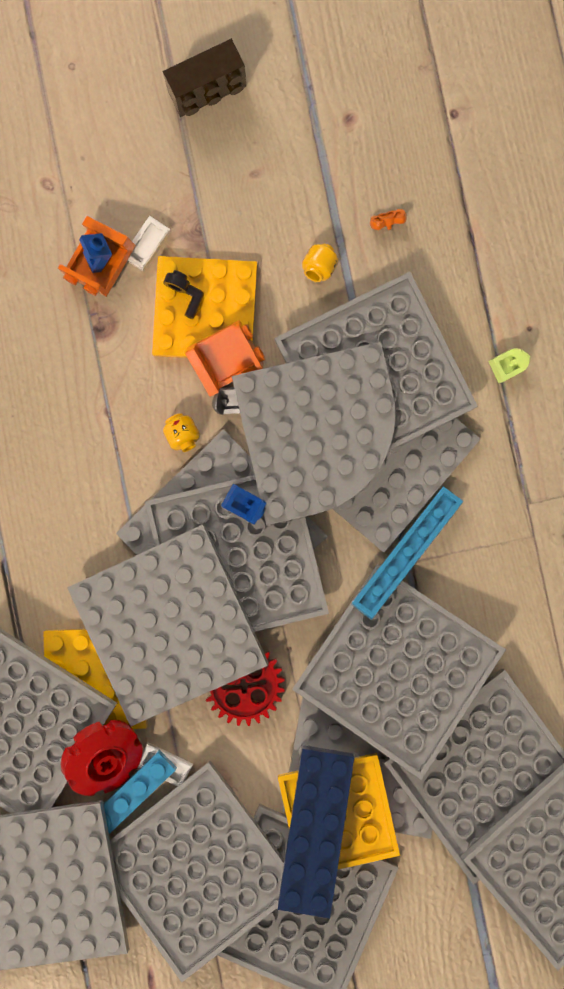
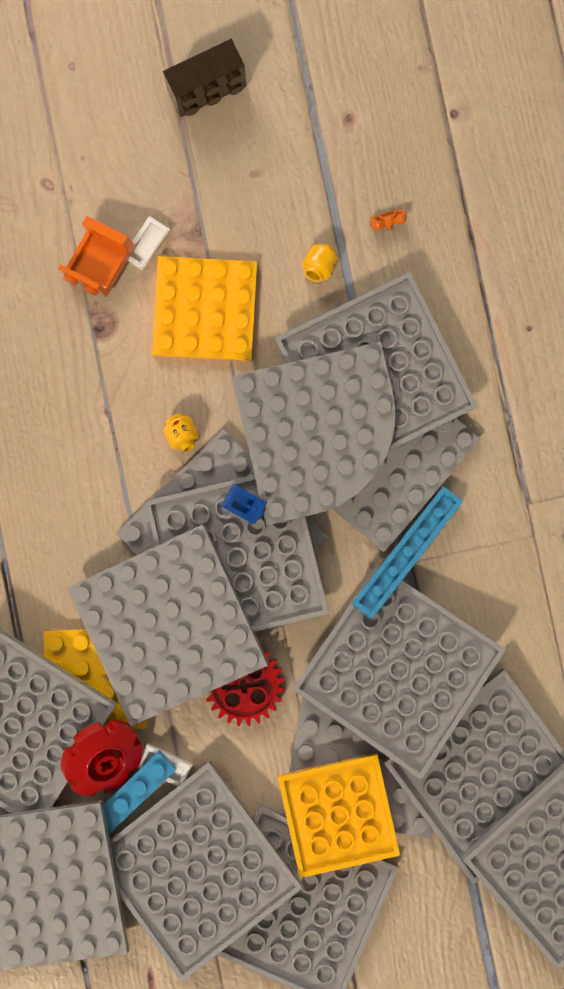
blue bracket [79,233,112,273] -> none
black plate [163,270,204,319] -> none
orange panel [185,320,265,397] -> none
dark grey plate [212,387,240,415] -> none
dark blue brick [277,745,354,919] -> none
yellowish green plate [488,348,530,383] -> none

